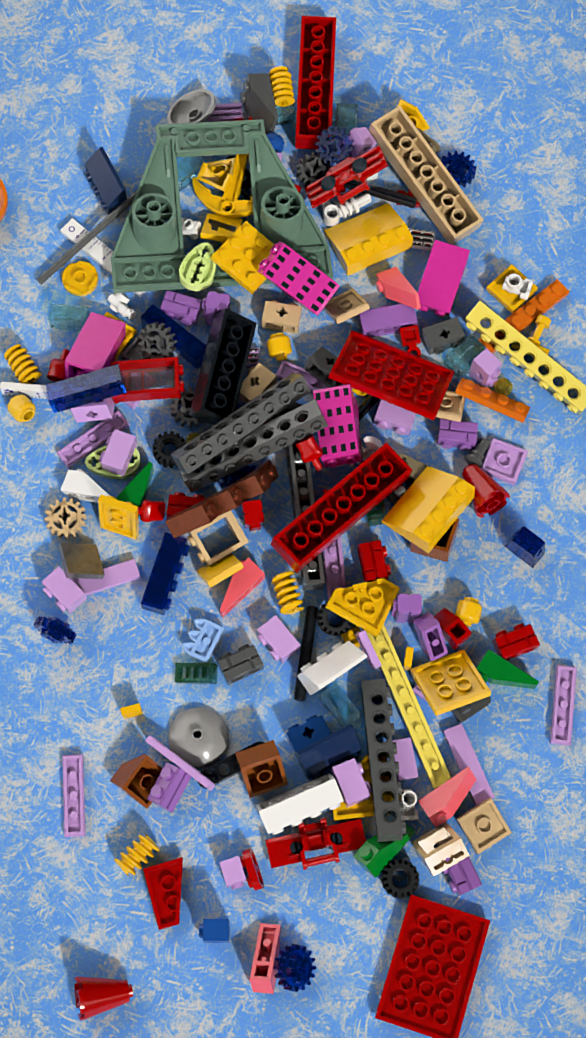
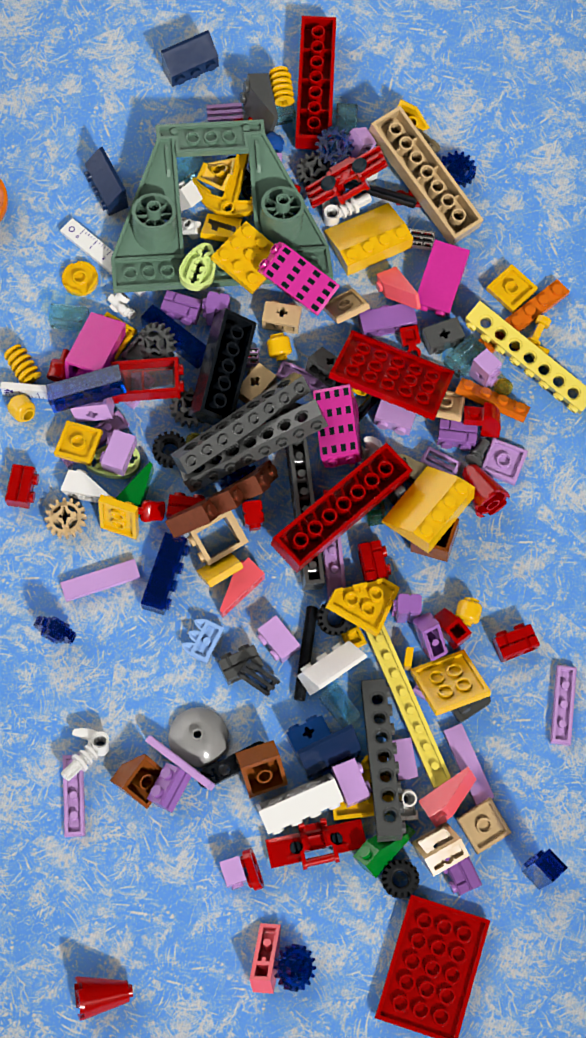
dark grey piece [36,190,137,285] -> none
lavender brick [42,566,87,614] -> none
flat silver tile [58,543,105,579] -> none
yellow piece [114,832,160,876] -> none
yellow tile [120,703,143,719] -> none
red wing [143,857,183,930] -> none
light grey dish [167,89,216,124] -> none
clear green slope [175,662,218,684] -> none
blue brick [199,919,230,943] -> none
yellow piece [272,571,304,615] -> none
red piece [295,434,323,471] -> none
lavender tile [355,630,382,669] -> none
green slope [476,649,539,689] -> none
white plate [502,274,534,300] -> none
clear blue torso [504,526,545,568] -> none
none -> red brick [5,464,39,509]
none -> yellow plate [54,420,103,466]
none -> white piece [61,728,110,781]
none -> dark blue slope [161,30,219,87]
none -> white brick [179,180,203,211]
none -> black tile [237,659,280,696]
none -> lavender tile [420,446,462,475]
none -> red brick [463,402,501,438]
none -> clear blue brick [522,848,568,890]

